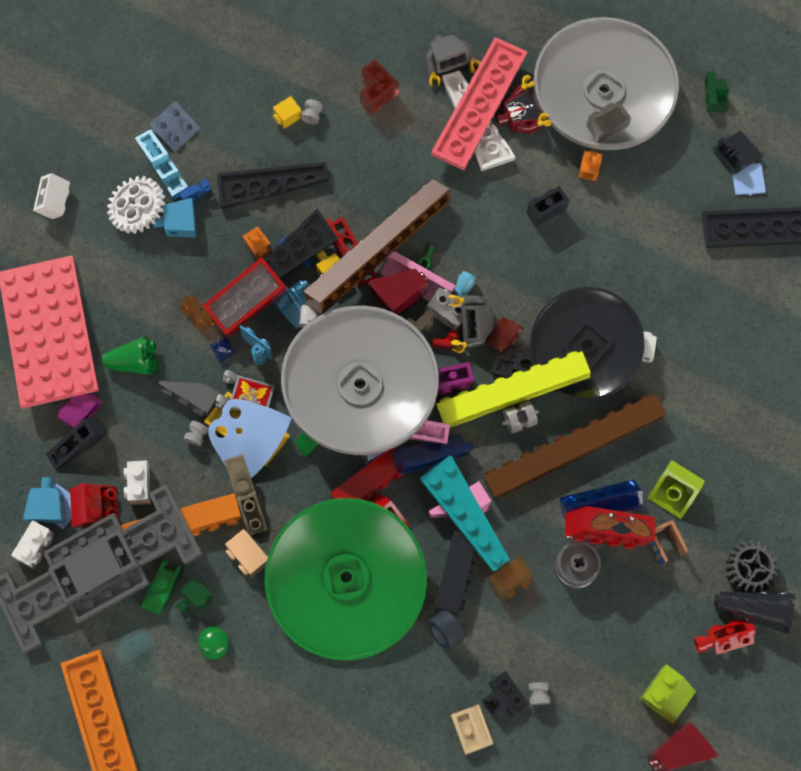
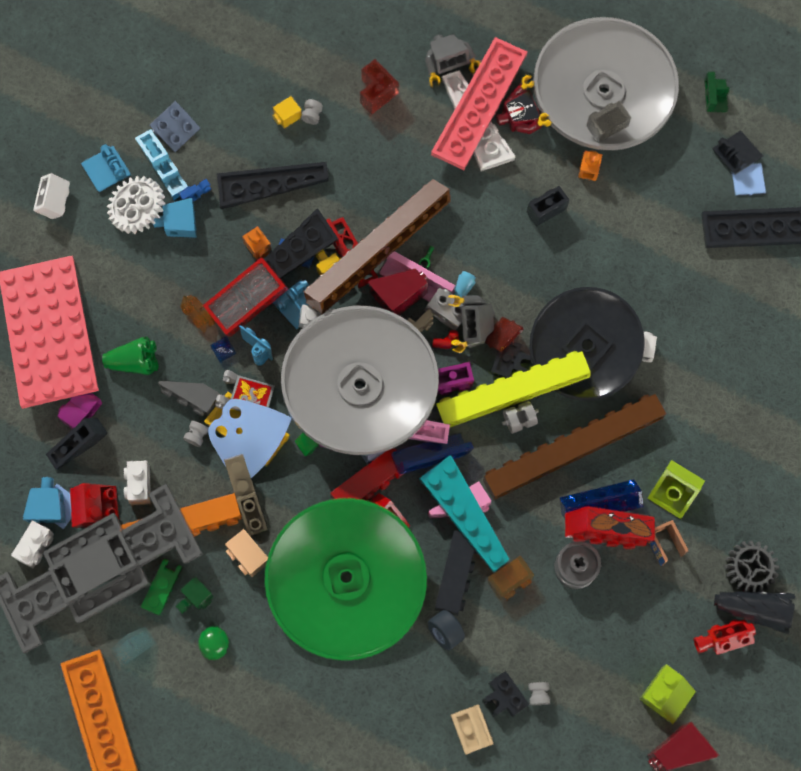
none -> dark azure hinge [81,144,131,192]

